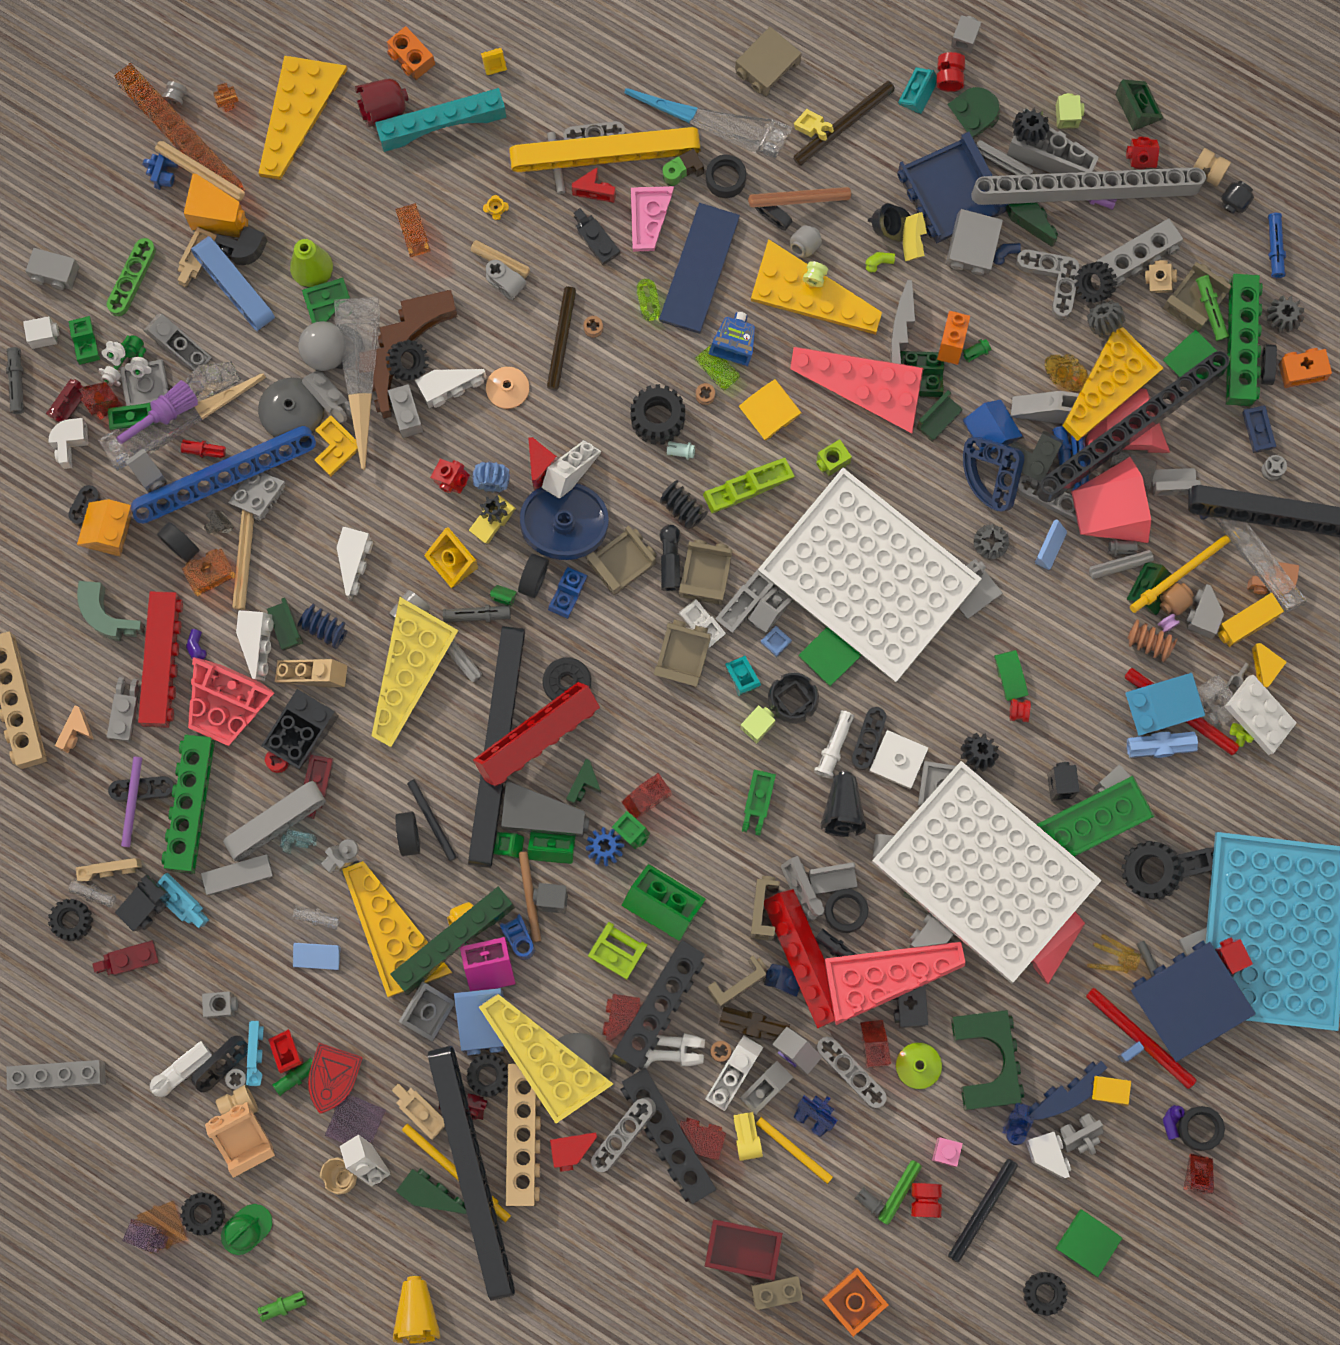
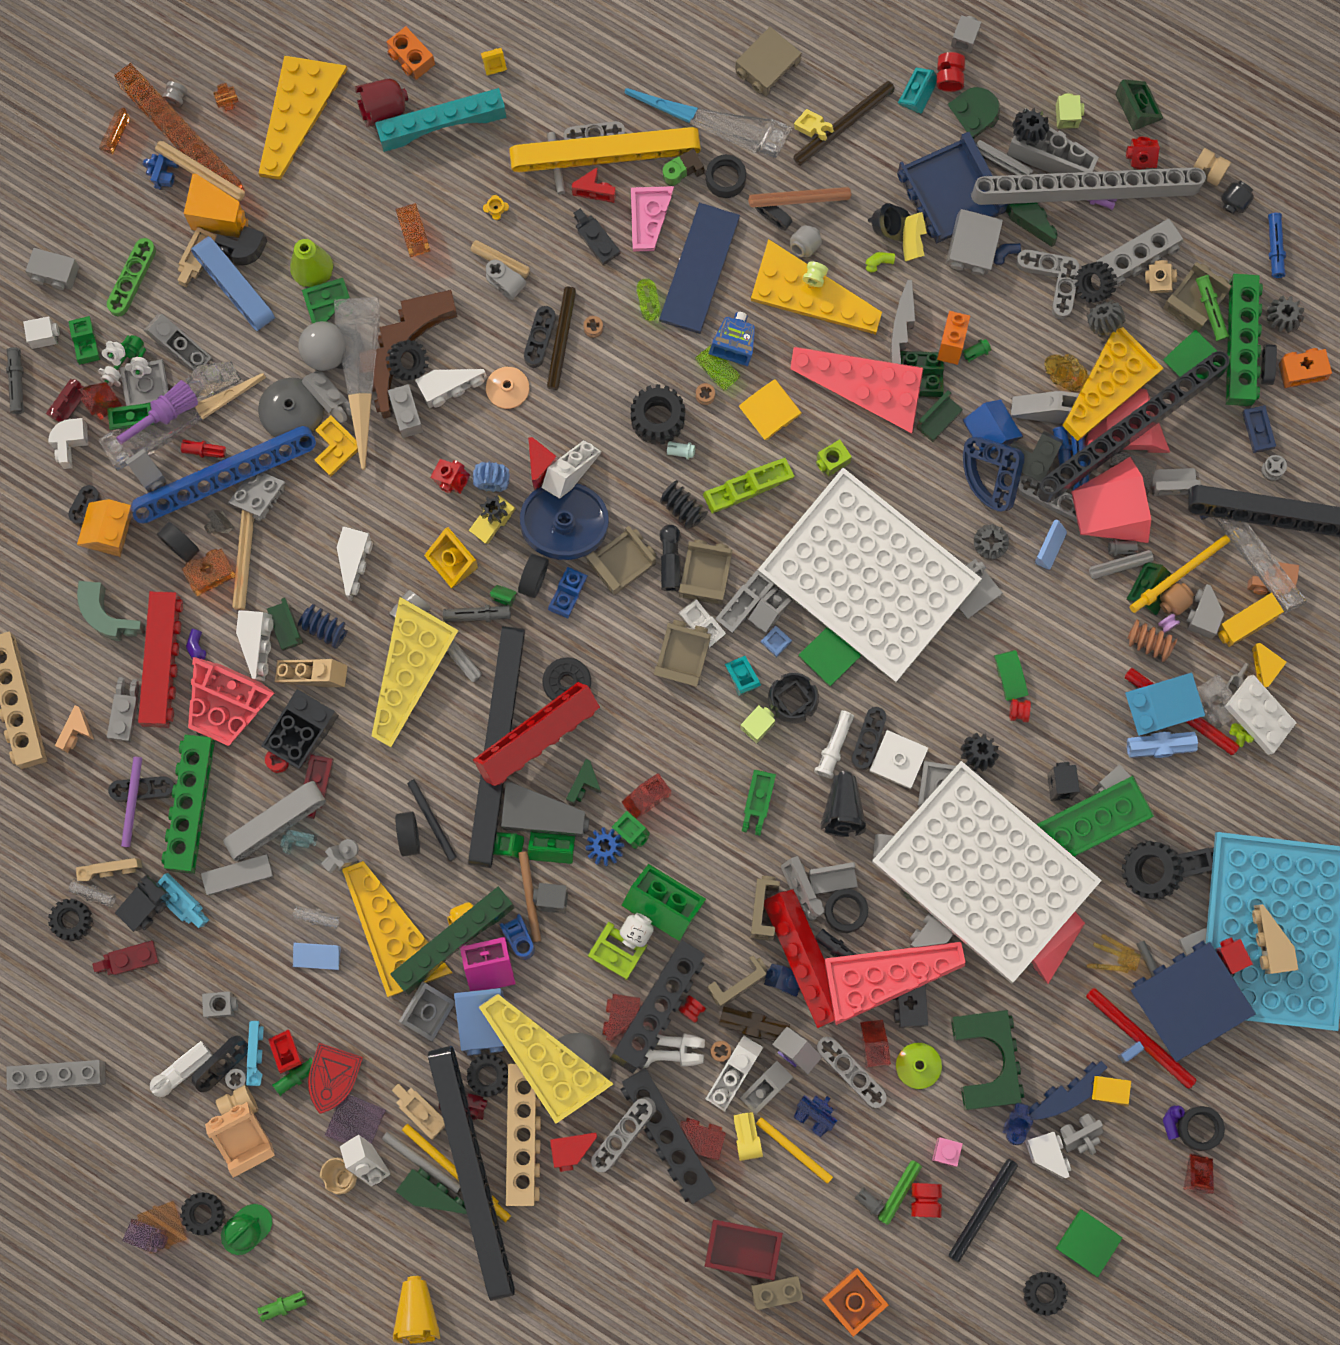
none -> clear orange slope [99,107,130,154]
none -> light grey piece [382,1132,461,1194]
none -> black beam [524,306,556,368]
none -> white head [620,913,654,949]
none -> red wheel [678,995,706,1023]
none -> tan slope [1252,904,1298,974]

